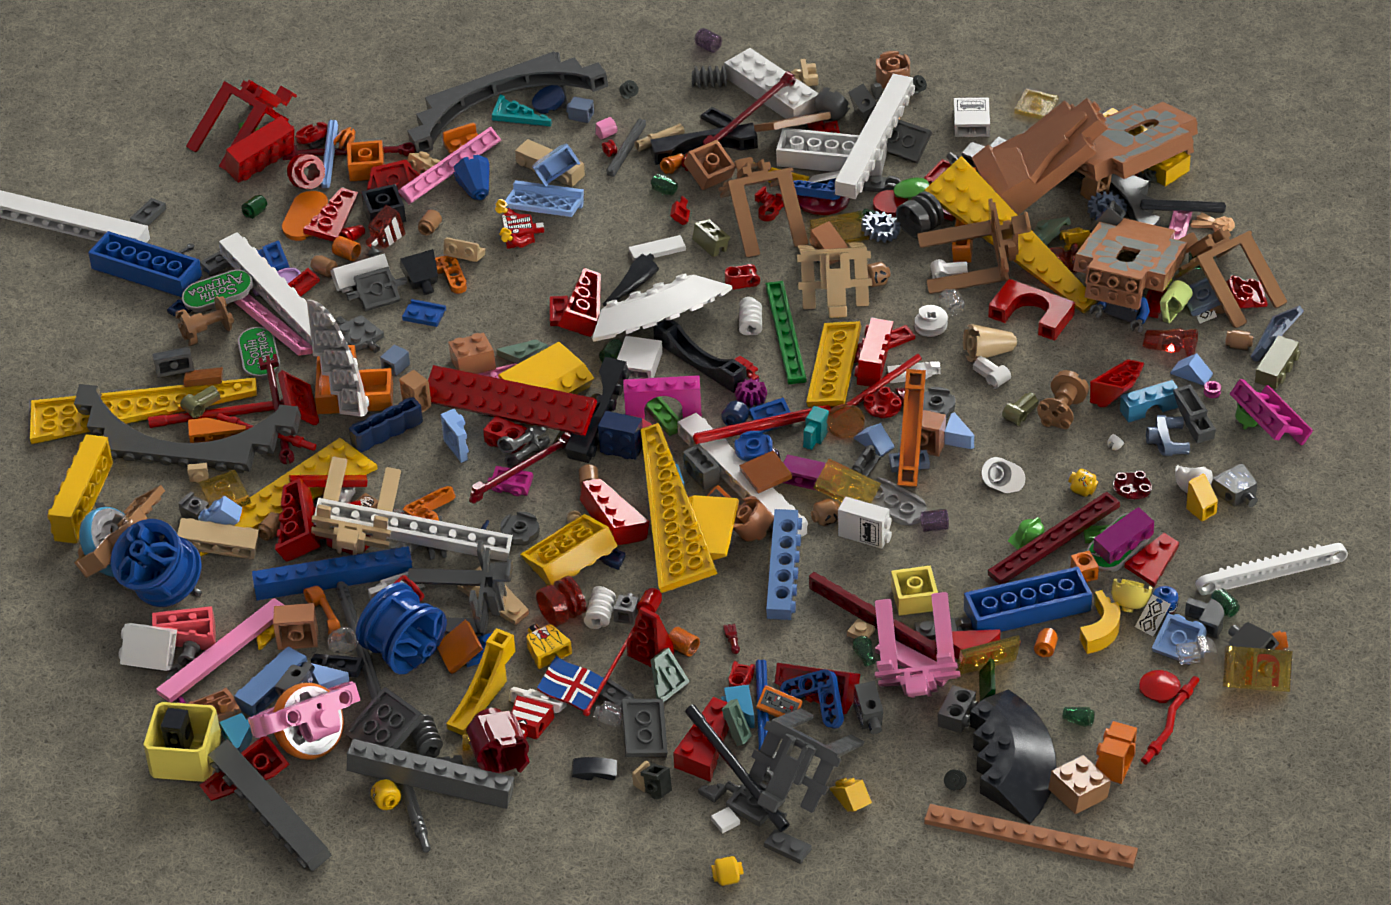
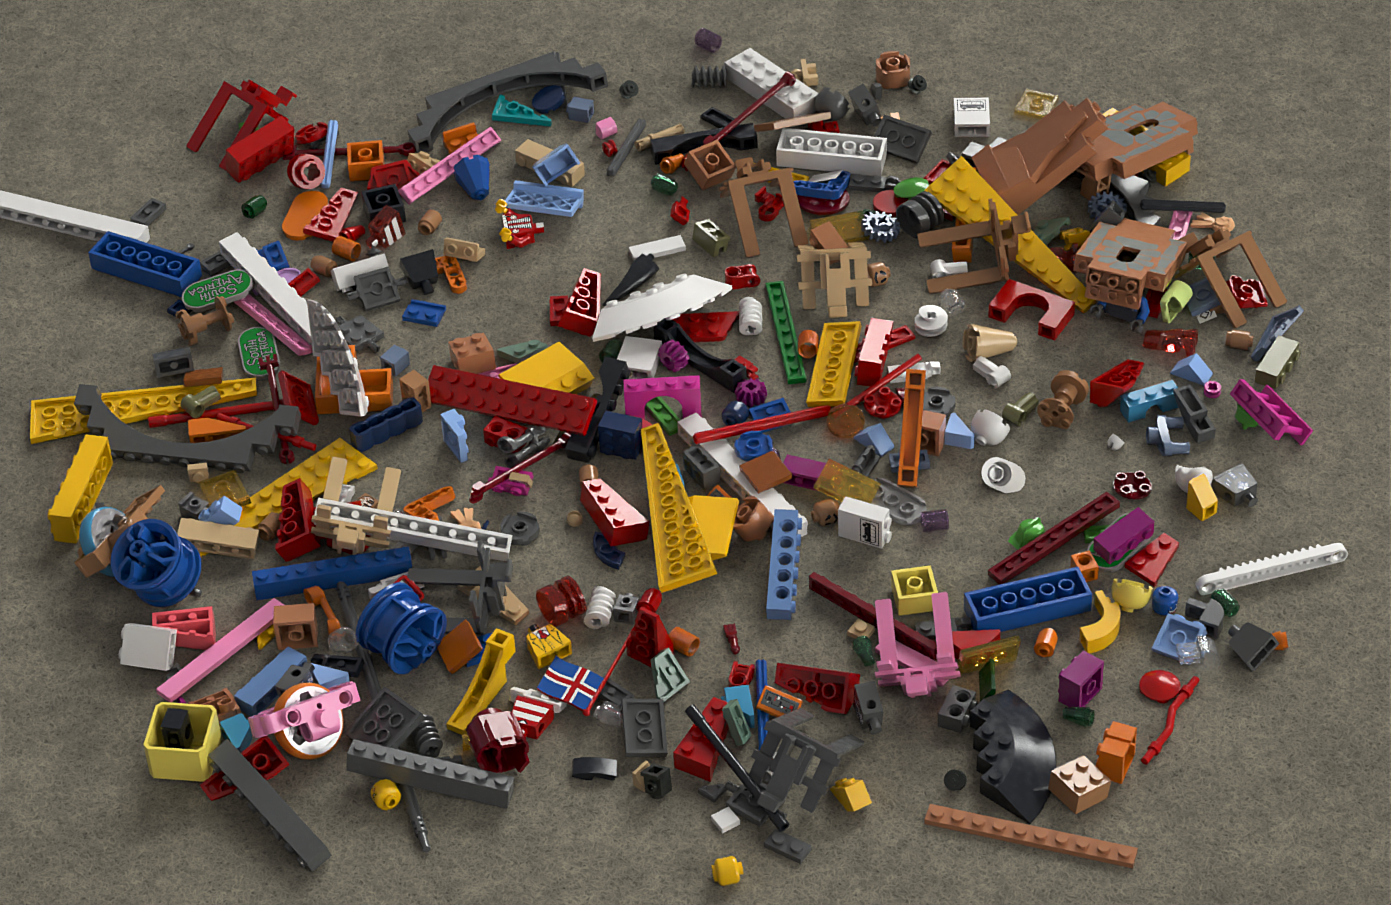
dark grey bush [178,641,201,667] -> none
red tile [289,475,368,487] -> none
orange arm [333,127,356,151] -> none
yellow slope [520,514,618,588] -> none
blue beam [780,669,844,728] -> none
teal piece [803,406,829,450] -> none
white brick [835,74,915,199] -> none
yellow head [1068,468,1098,497] -> none
white sticker [1135,594,1171,636] -> none
clear yellow slope [1223,646,1293,692] -> none
none -> light nougat piece [450,508,481,529]
none -> tan tile [509,472,533,488]
none -> magenta gear [658,340,689,372]
none -> red wing [672,311,739,342]
none -> orange piece [798,330,819,359]
none -> white cylinder [971,410,1010,446]
none -> magenta brick [1058,650,1104,712]

